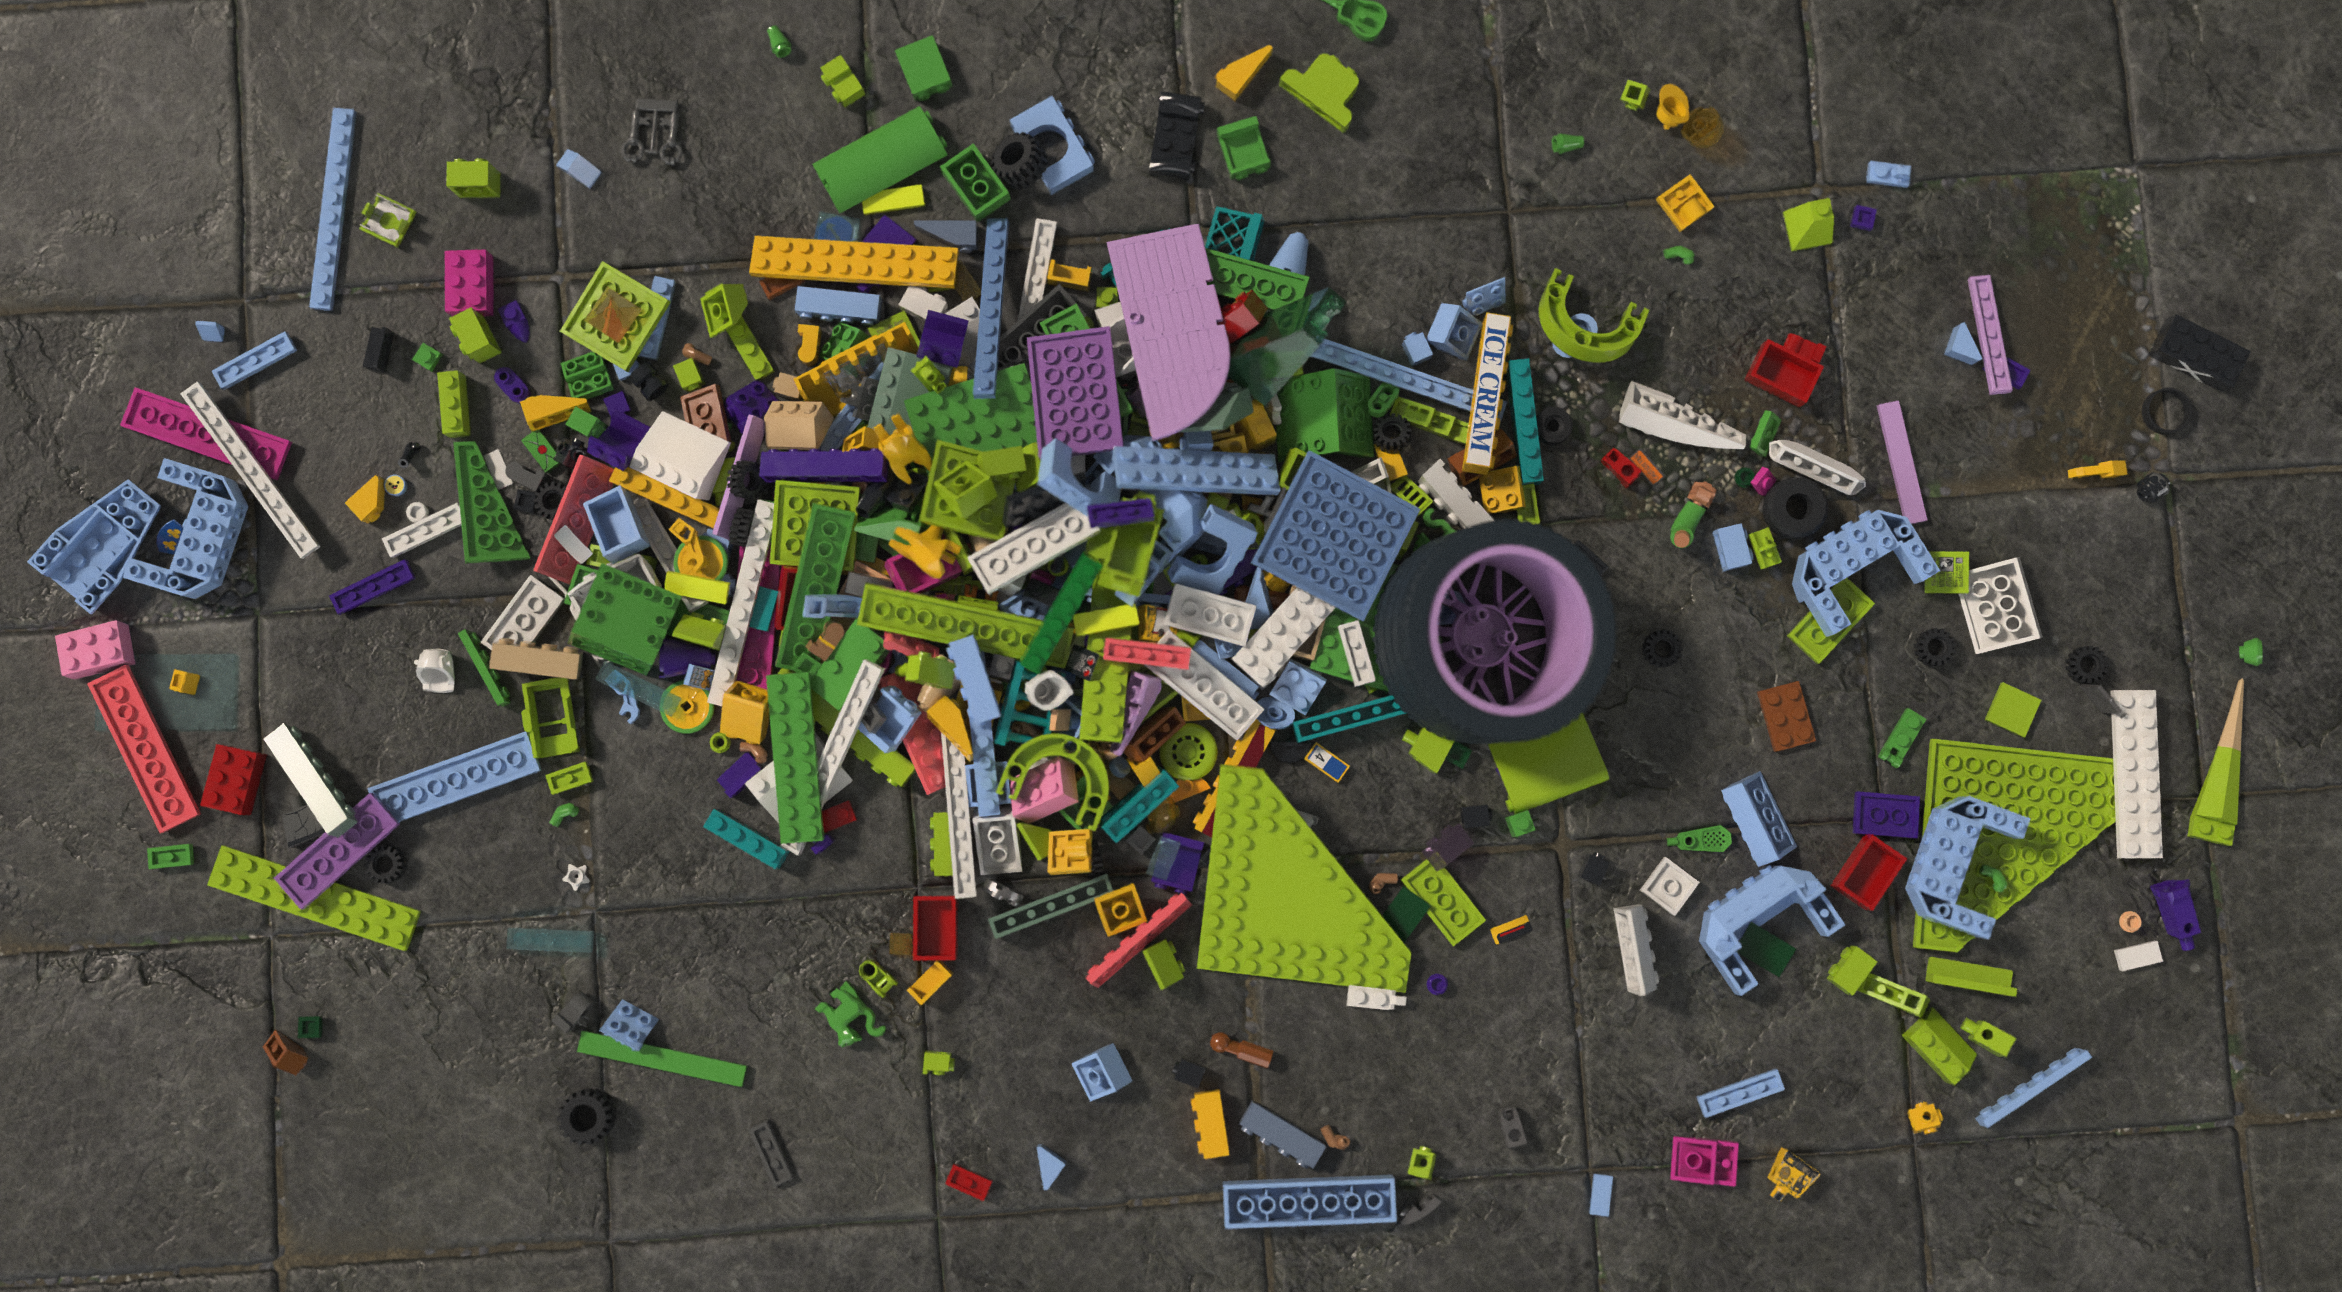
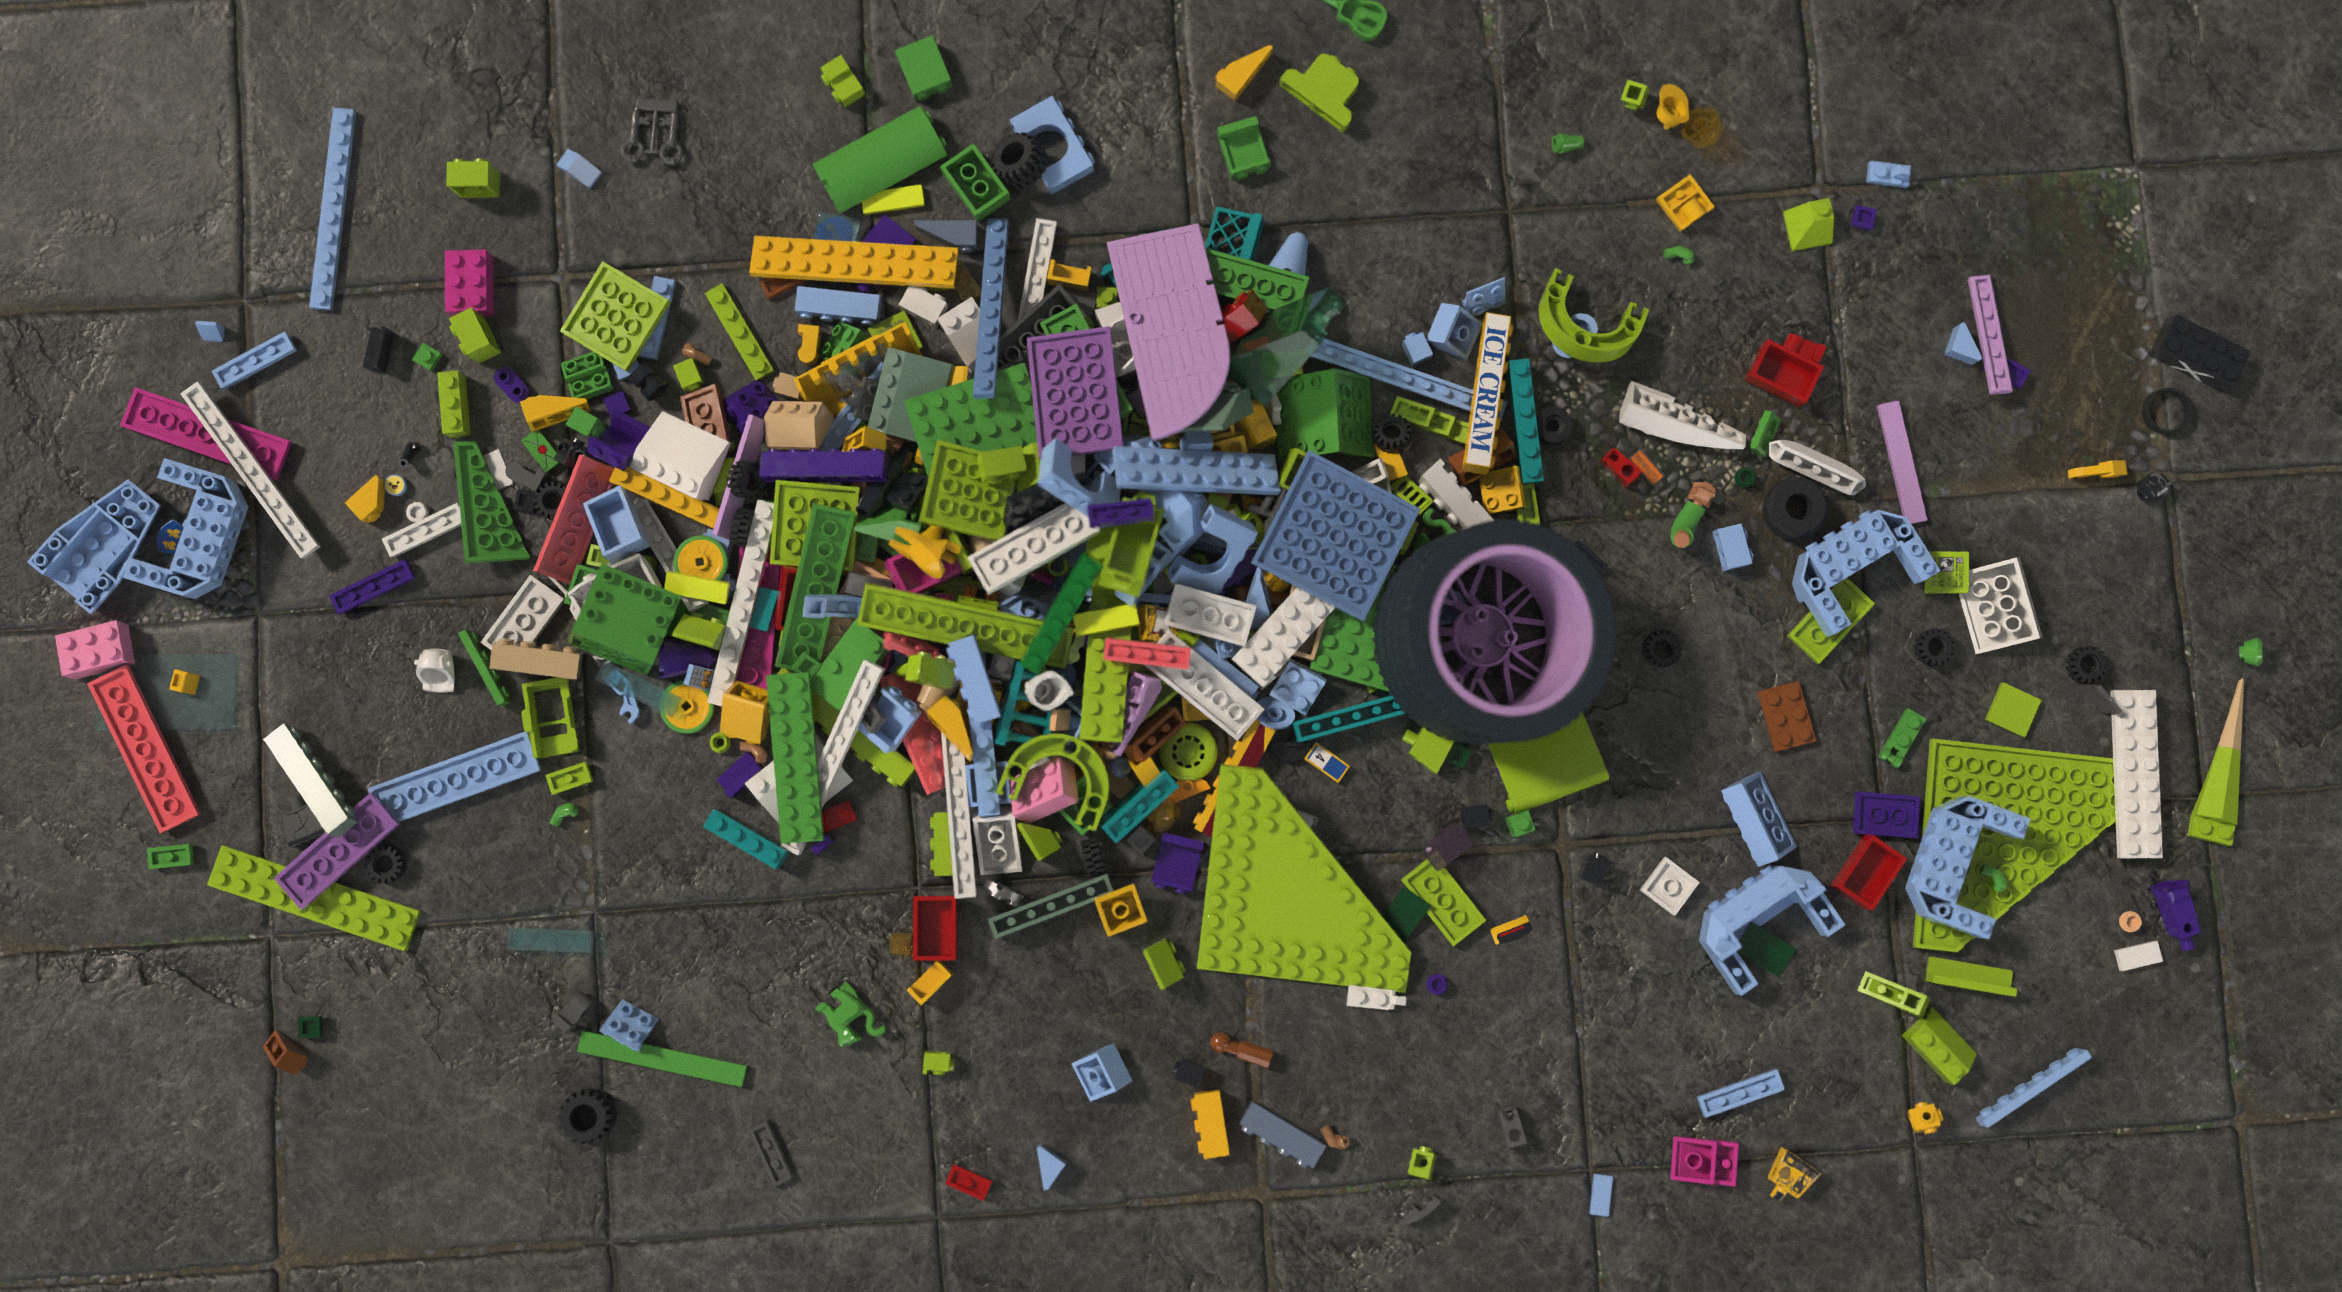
red piece [200,744,267,815] -> none
piece [360,193,416,248] -> none
dark purple plate [498,300,529,343] -> none
white sticker [554,525,593,564] -> none
white plate [562,864,590,891] -> none
clear yellow tile [584,286,642,344] -> none
yellow piece [669,518,706,572] -> none
lime slope [700,284,748,338] -> none
bright green cone [767,25,791,58] -> none
medium nougat leg [806,620,844,662] -> none
lime piece [859,959,898,998] -> none
yellow piece [873,413,932,484] -> none
lime hips [910,356,947,394] -> none
dark purple panel [917,310,969,368] -> none
lime slope [933,461,997,519] -> none
yellow plate [1048,829,1092,875] -> none
black sticker [1065,644,1099,681] -> none
coral plate [1086,893,1193,988] -> none
clear light blue slope [1146,836,1181,880] -> none
black piece [1149,91,1205,181] -> none
light blue brick [1223,1175,1396,1229] -> none
white plate [1338,620,1376,687] -> none
bright green plate [1367,382,1399,418] -> none
medium nougat arm [1369,873,1398,894] -> none
white slope [1613,904,1659,996] -> none
bright green piece [1667,825,1732,852] -> none
lime hips [1748,527,1782,570] -> none
dark pink plate [1750,466,1777,496] -> none
lime brick [1826,945,1877,996] -> none
lime torso [1960,1018,2016,1057] -> none

